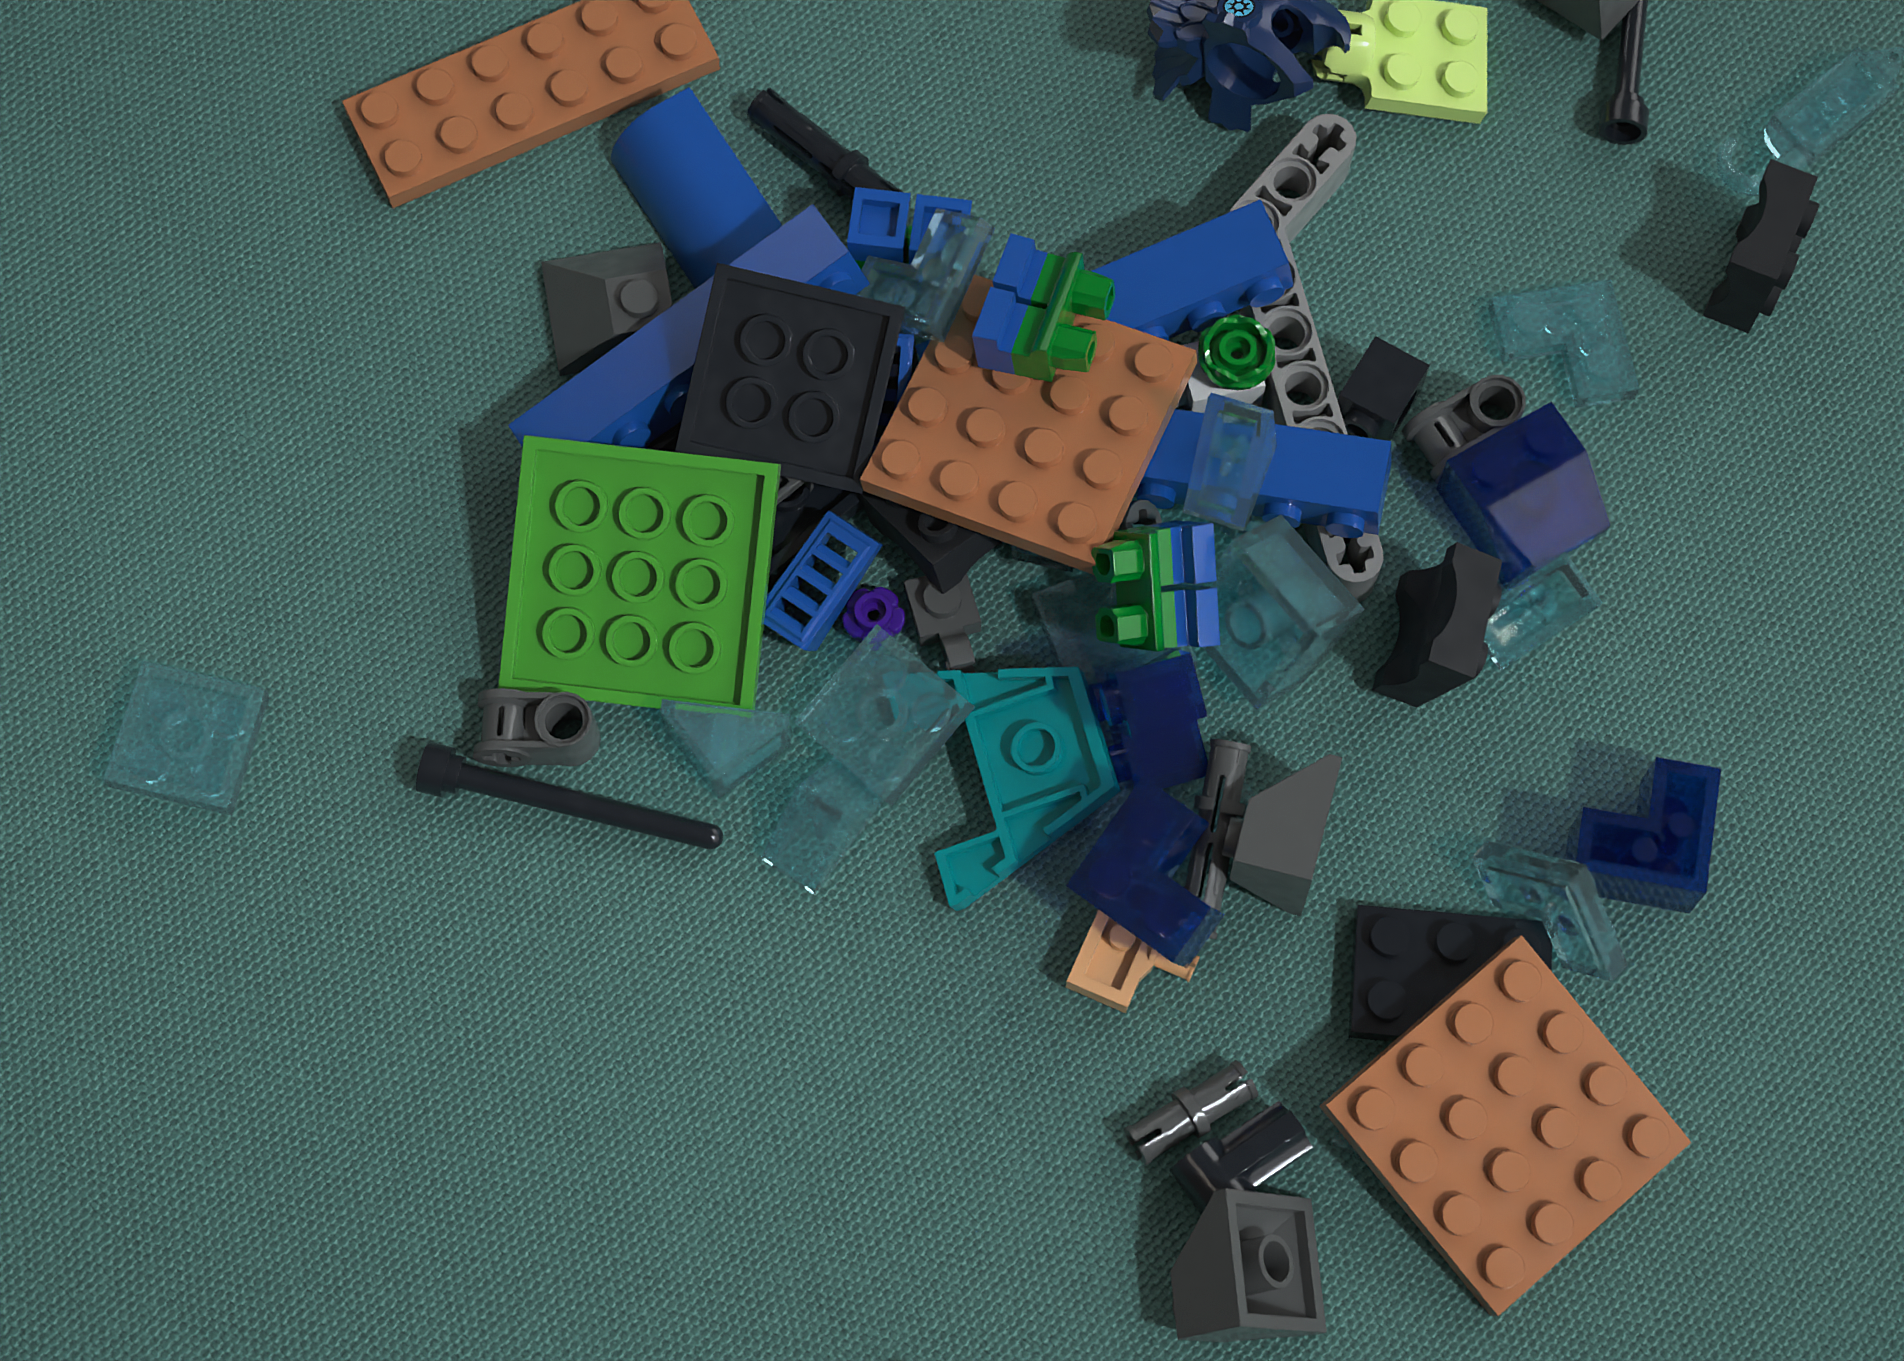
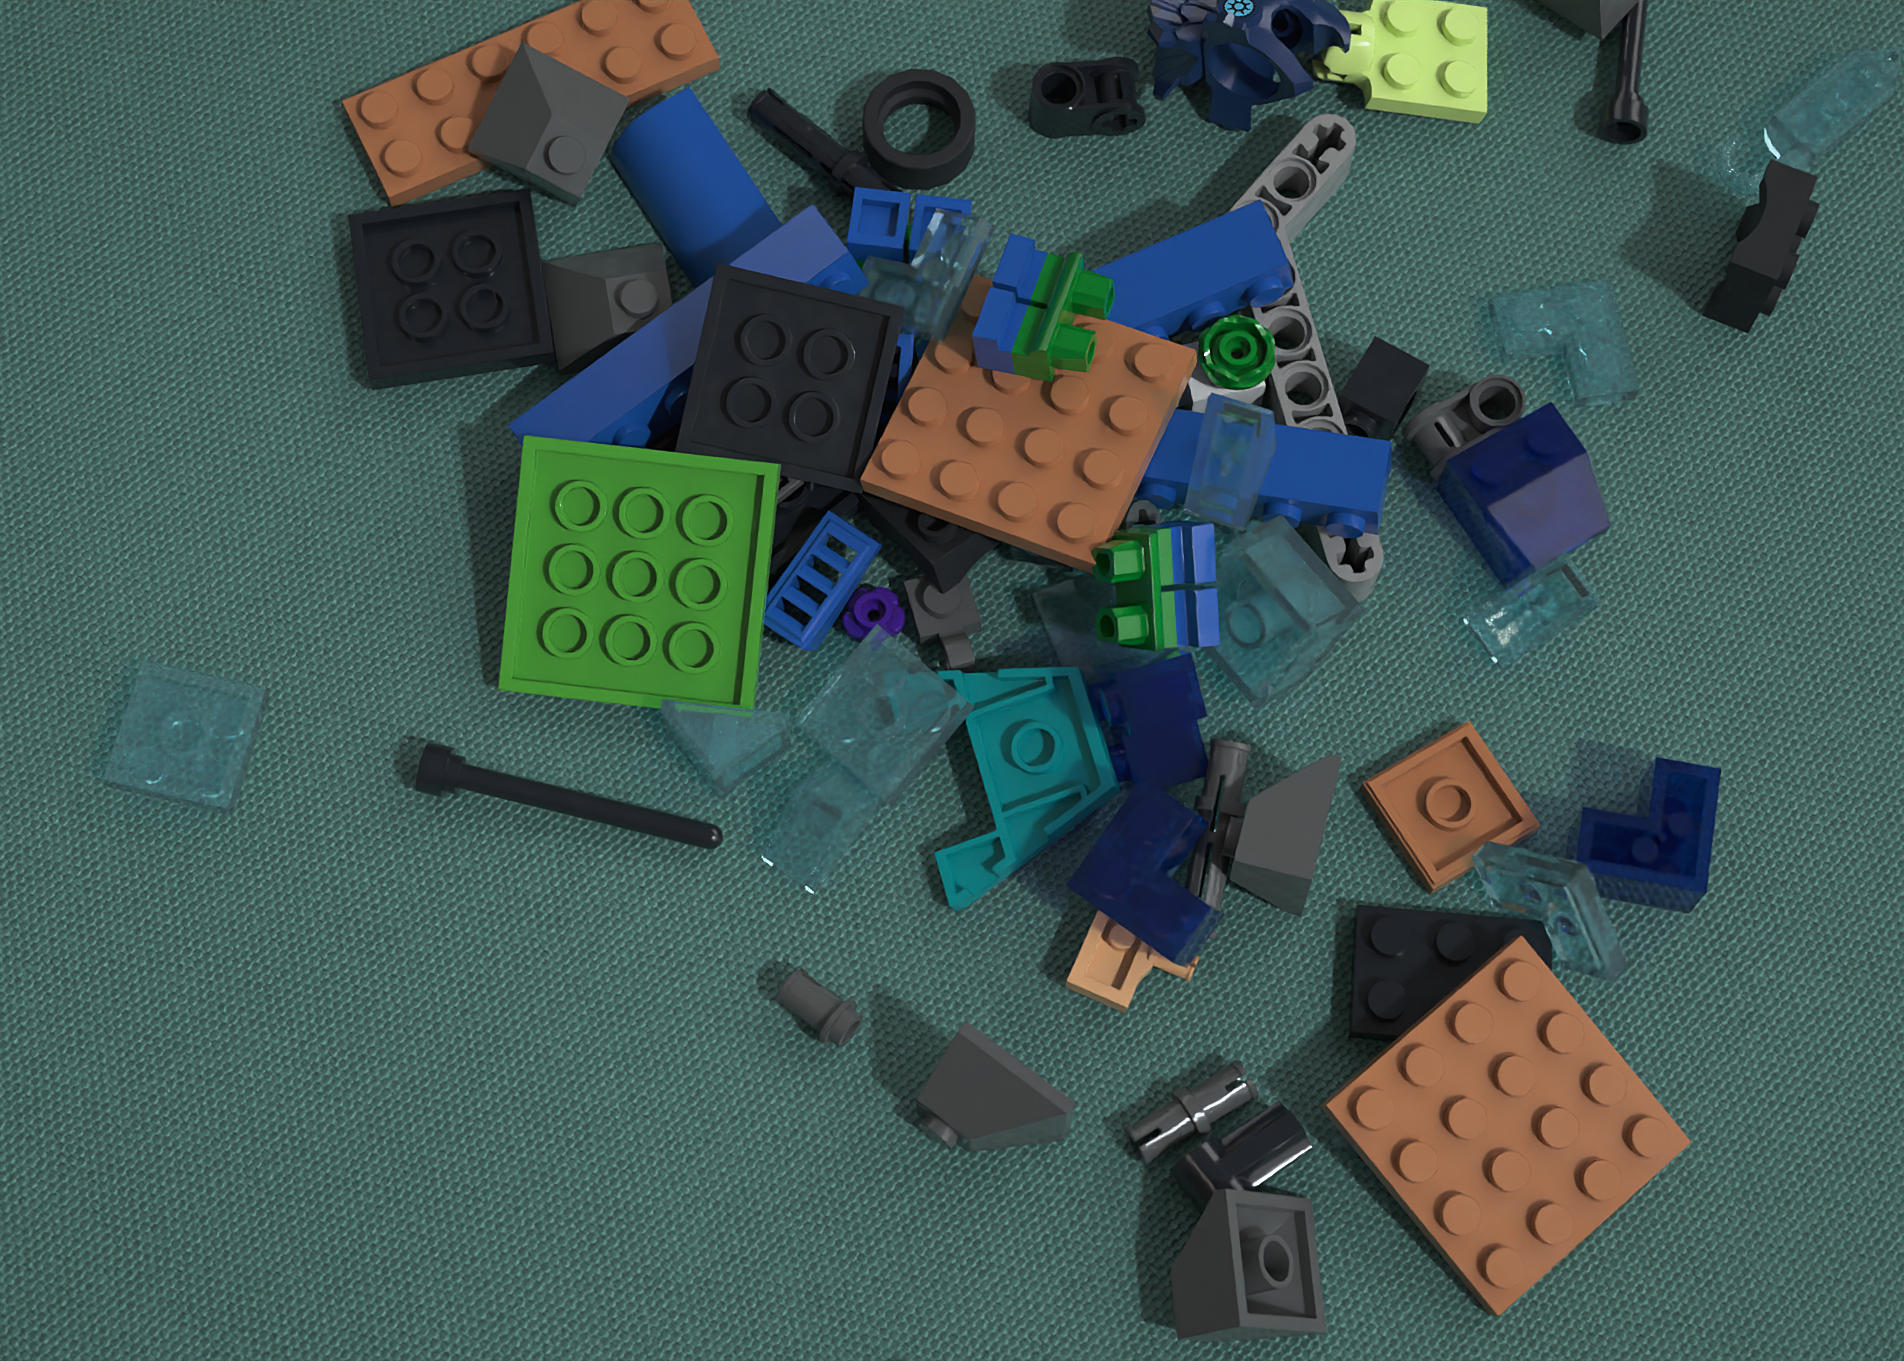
dark grey piece [473,688,601,767] -> none
black brick [1372,542,1502,708] -> none
none -> black plate [348,188,556,390]
none -> dark grey slope [467,42,630,207]
none -> dark grey pin [776,968,863,1048]
none -> black tyre [862,69,976,190]
none -> dark grey slope [916,1021,1075,1153]
none -> black piece [1028,57,1146,139]
none -> nougat tile [1360,721,1541,895]

